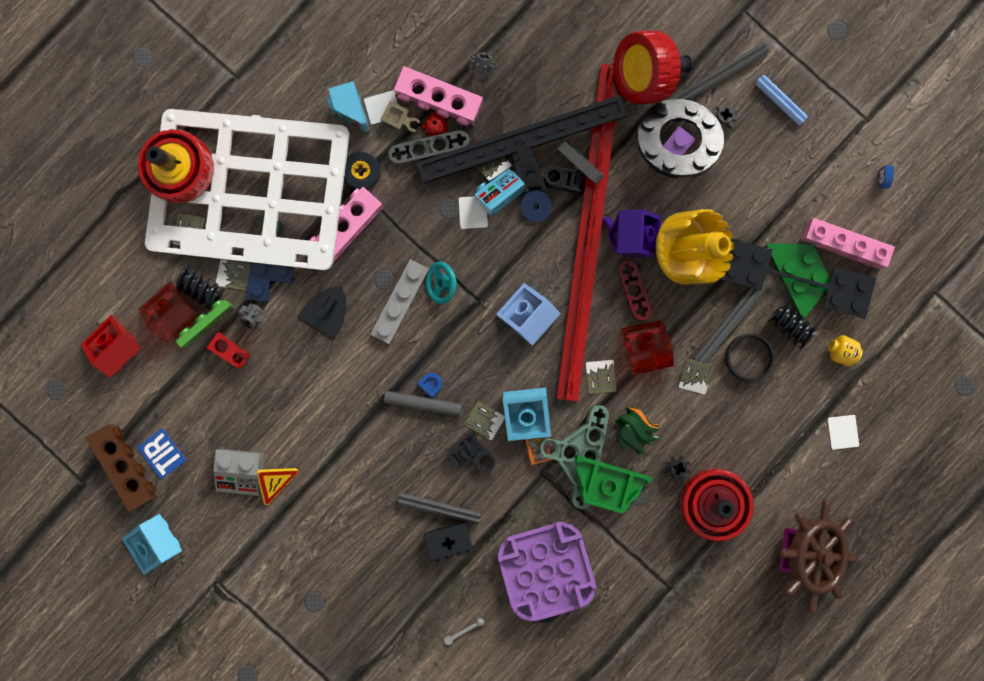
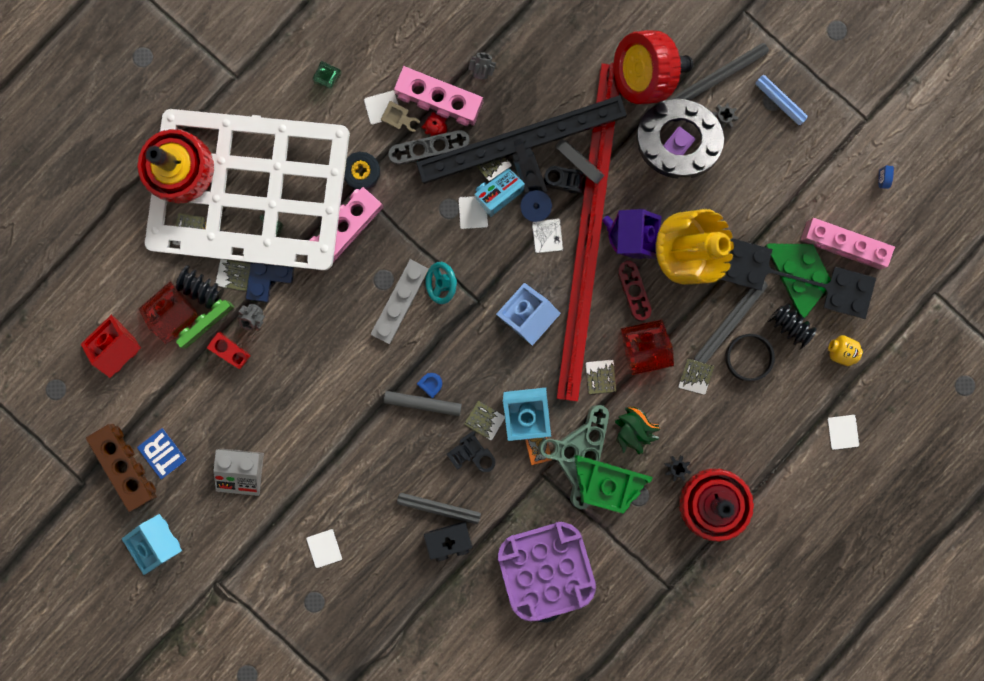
piece [256,468,298,505] -> none
black shield [298,286,346,339] -> none
medium azure slope [327,82,370,133] -> none
light grey hinge [444,618,485,645] -> none
reddish brown brick [779,499,857,614] -> none
none -> white sticker [307,529,342,568]
none -> clear green slope [312,61,342,89]
none -> white sticker [532,219,563,253]

